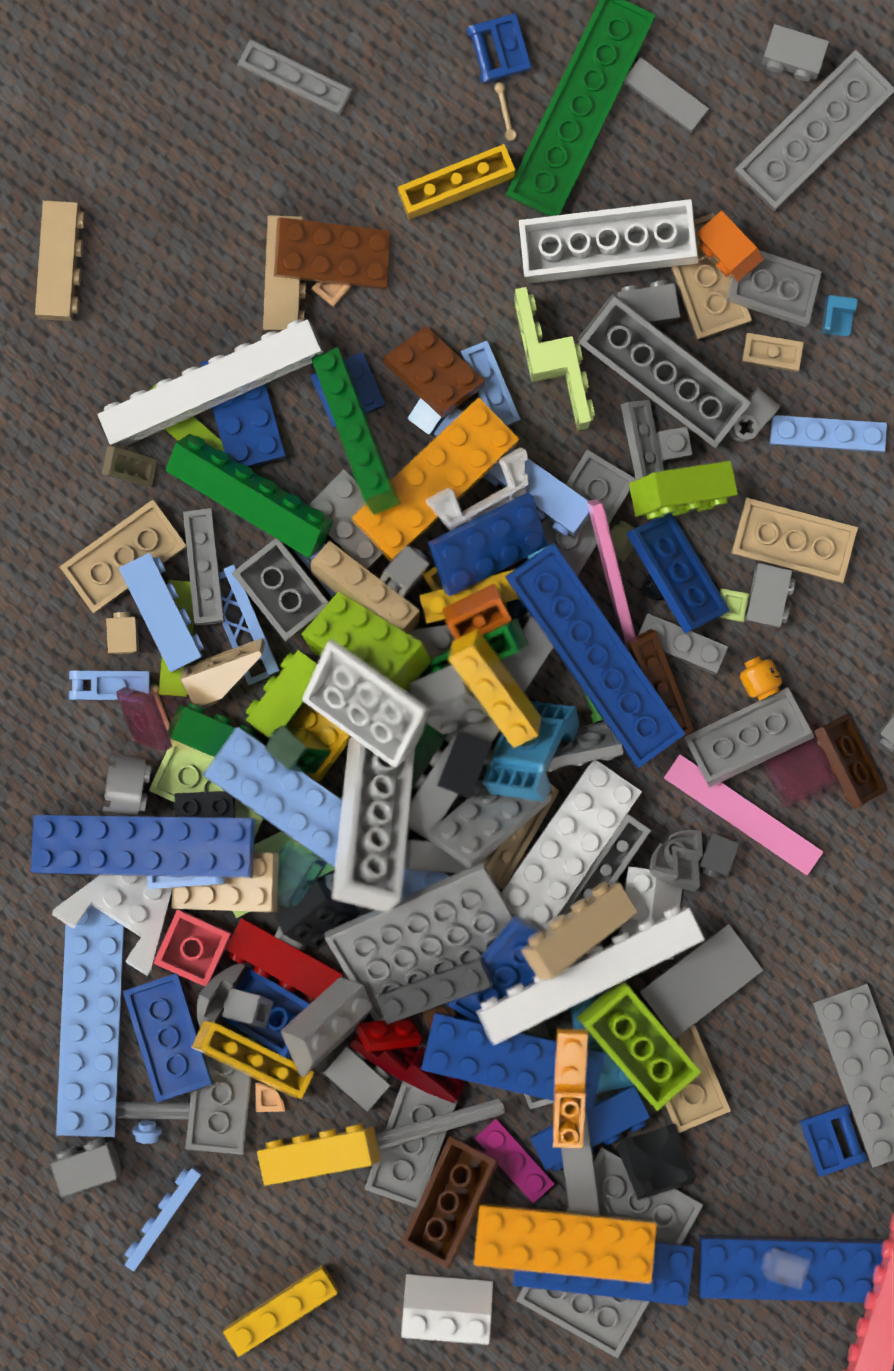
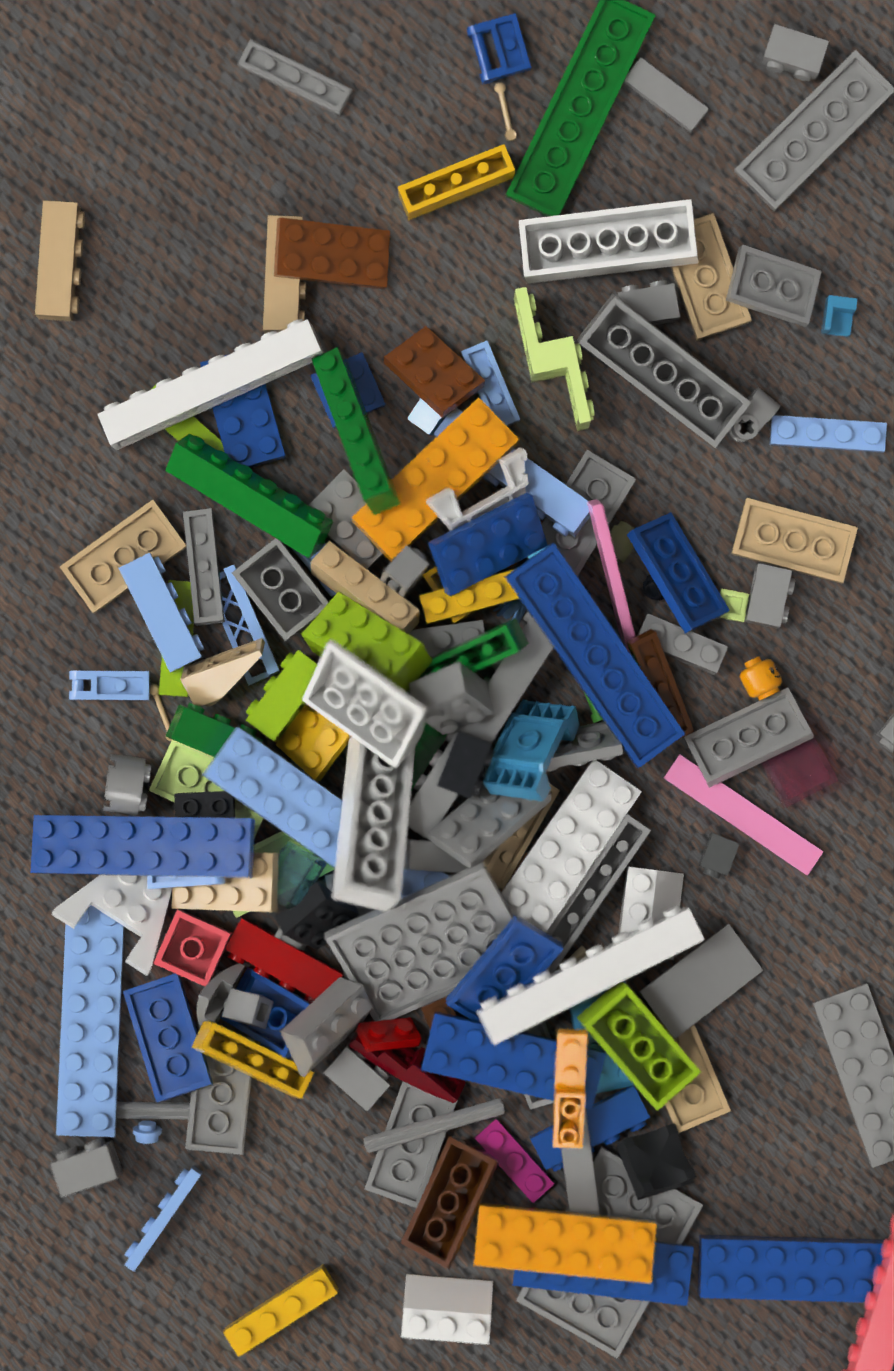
dark tan tile [102,446,157,488] -> none
tan brick [106,612,139,655] -> none
clear pink tile [116,687,173,751] -> none
light nougat tile [255,1082,285,1112] -> none
yellow brick [257,1123,381,1186] -> none
dark green brick [265,725,331,774] -> none
light nougat tile [311,282,352,308] -> none
dark grey plate [376,957,494,1024] -> none
orange brick [442,583,512,640] -> none
yellow brick [449,629,542,748] -> none
tan brick [521,882,637,980] -> none
light grey plate [621,400,664,517] -> none
lime brick [629,461,738,520] -> none
light grey brick [650,830,703,892] -> none
light grey brick [657,426,692,462] -> none
orange brick [695,210,764,282] -> none
tan plate [741,333,804,372] -> none
clear brick [762,1247,810,1290] -> none
blue plate [799,1104,868,1177] -> none
reddish brown plate [814,713,887,809] -> none

